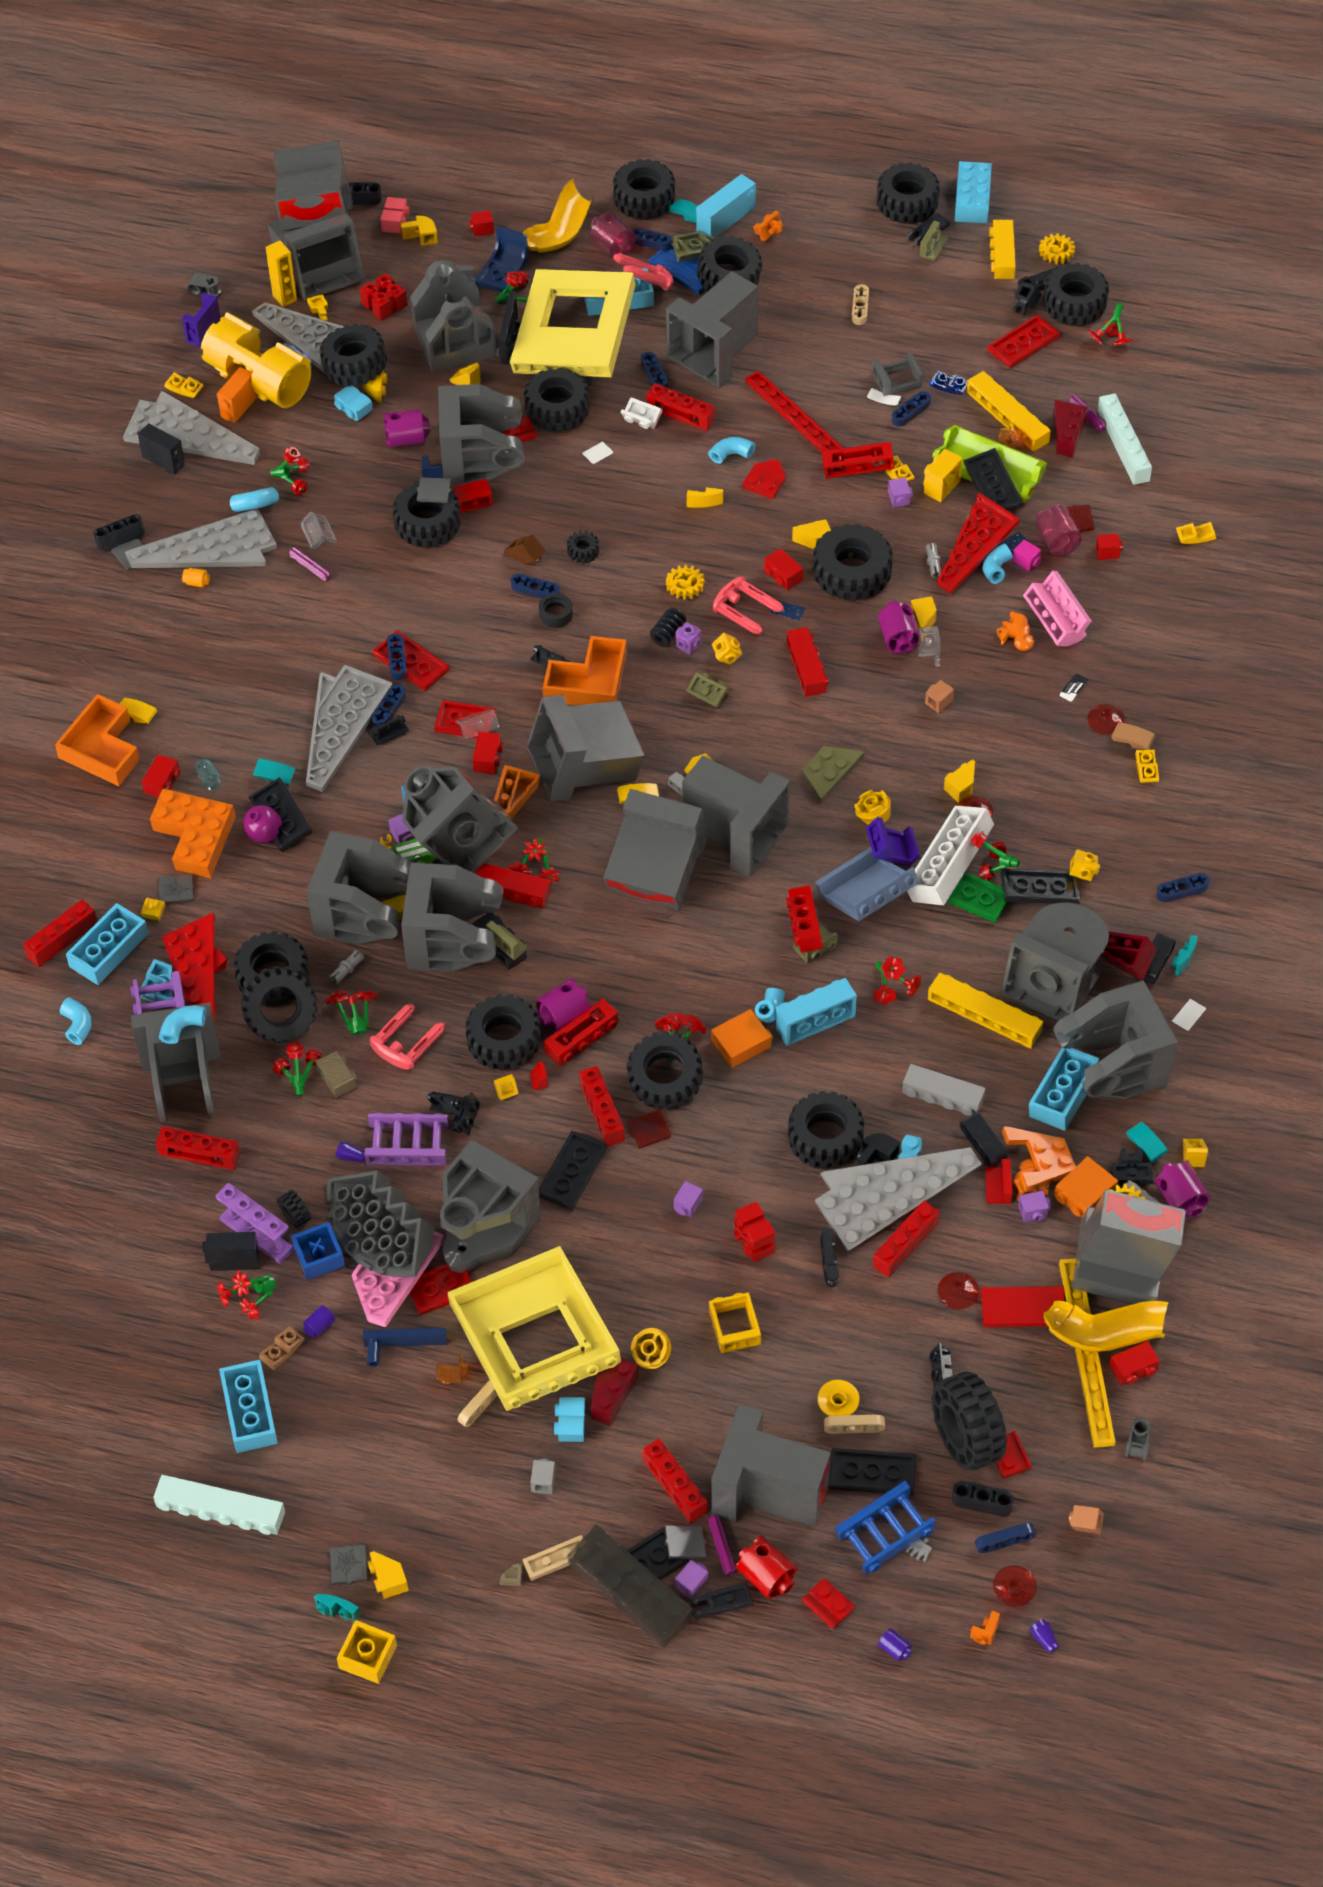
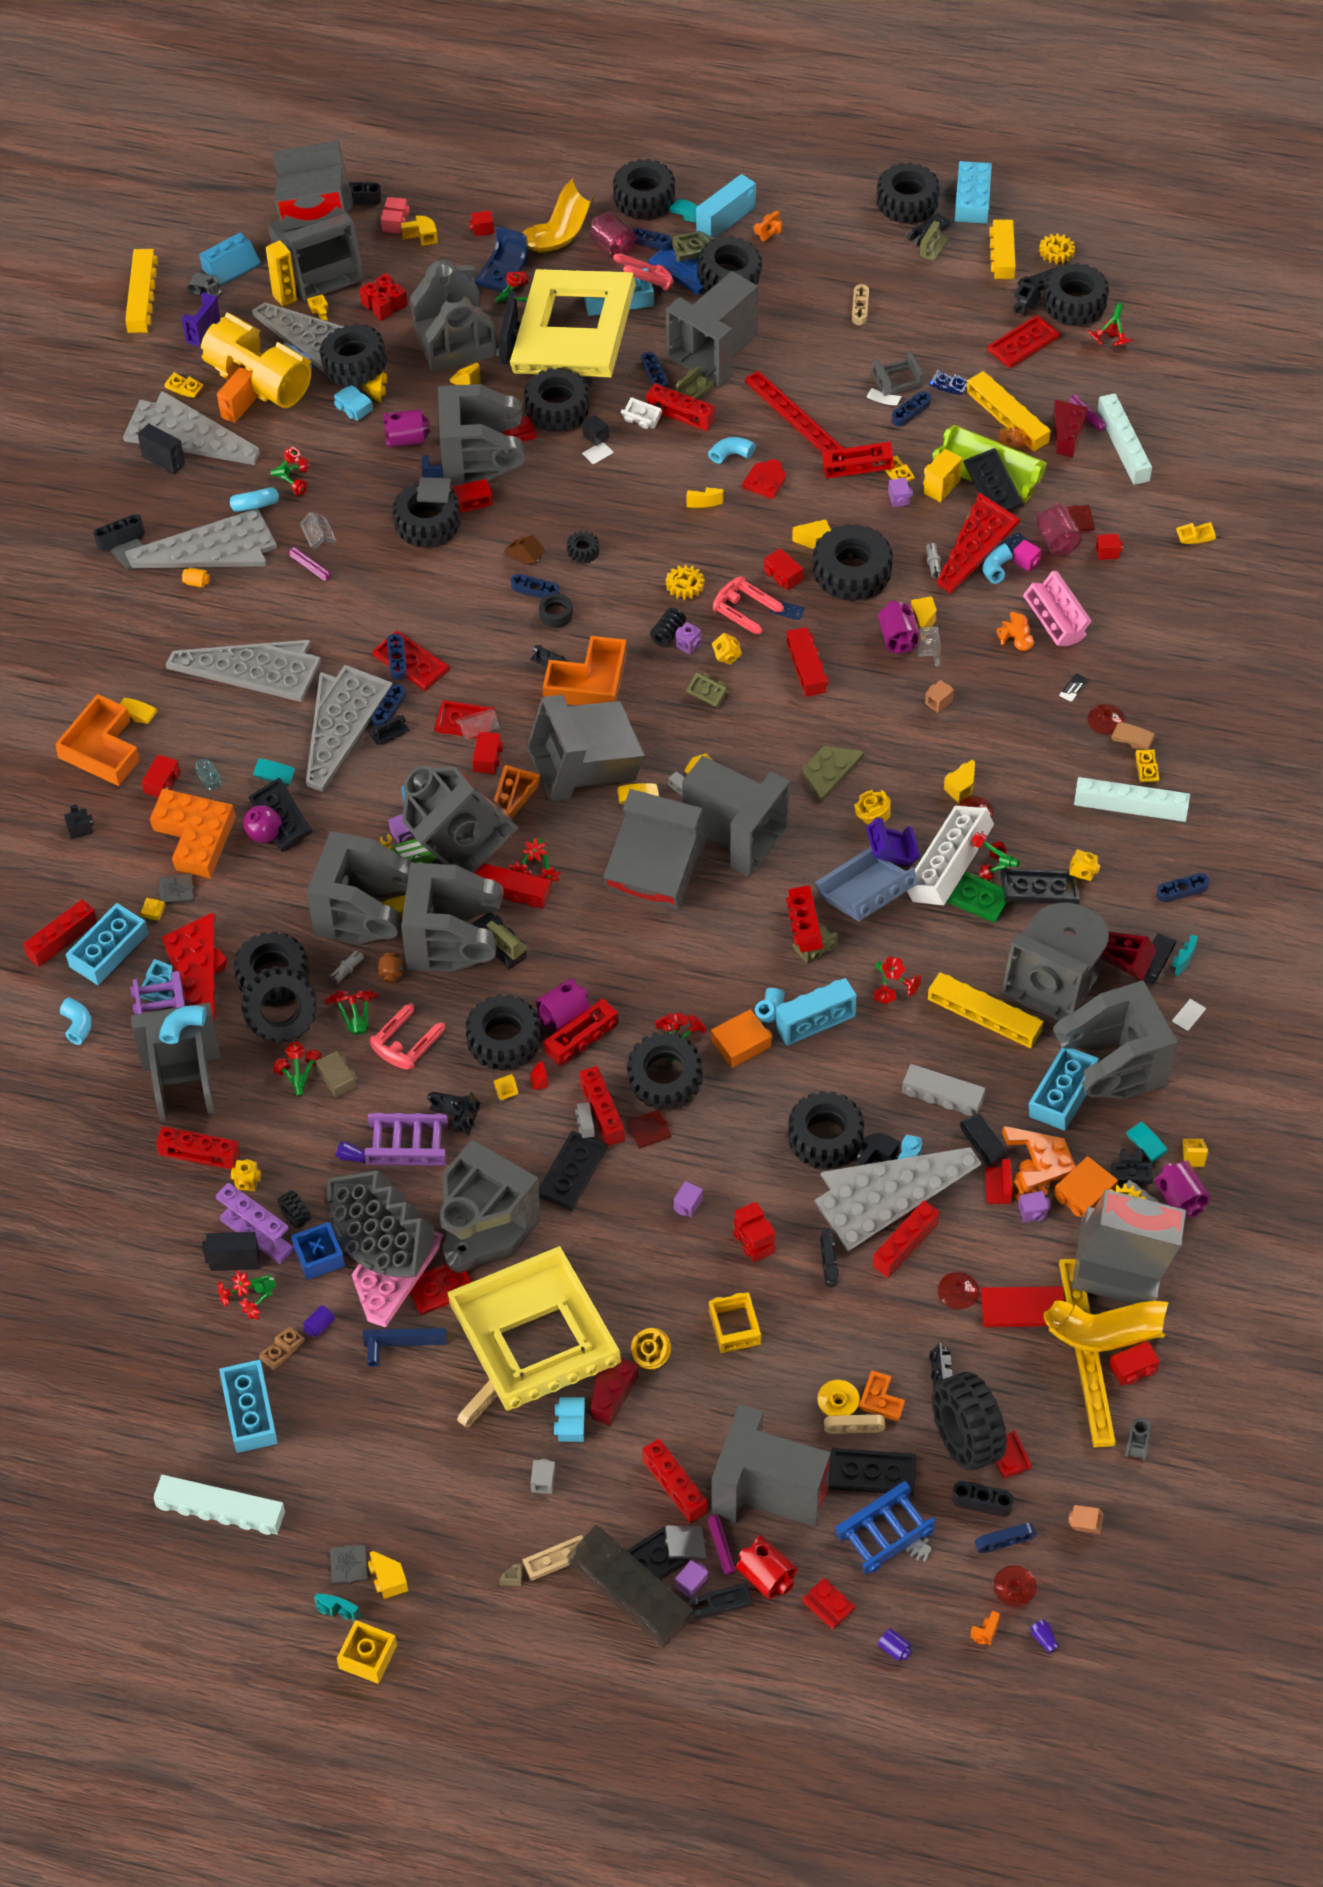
clear orange bracket [436,1356,468,1384] -> none
none -> black brick [64,804,94,839]
none -> yellow brick [125,249,158,333]
none -> light grey wing [166,640,321,702]
none -> dark azure slope [199,232,261,287]
none -> yellow brick [231,1160,261,1191]
none -> dark orange head [378,953,403,983]
none -> light grey piece [575,1102,595,1138]
none -> black brick [582,415,610,446]
none -> olive bracket [676,366,714,400]
none -> orange plate [859,1370,905,1422]
none -> light aqua brick [1074,777,1190,822]

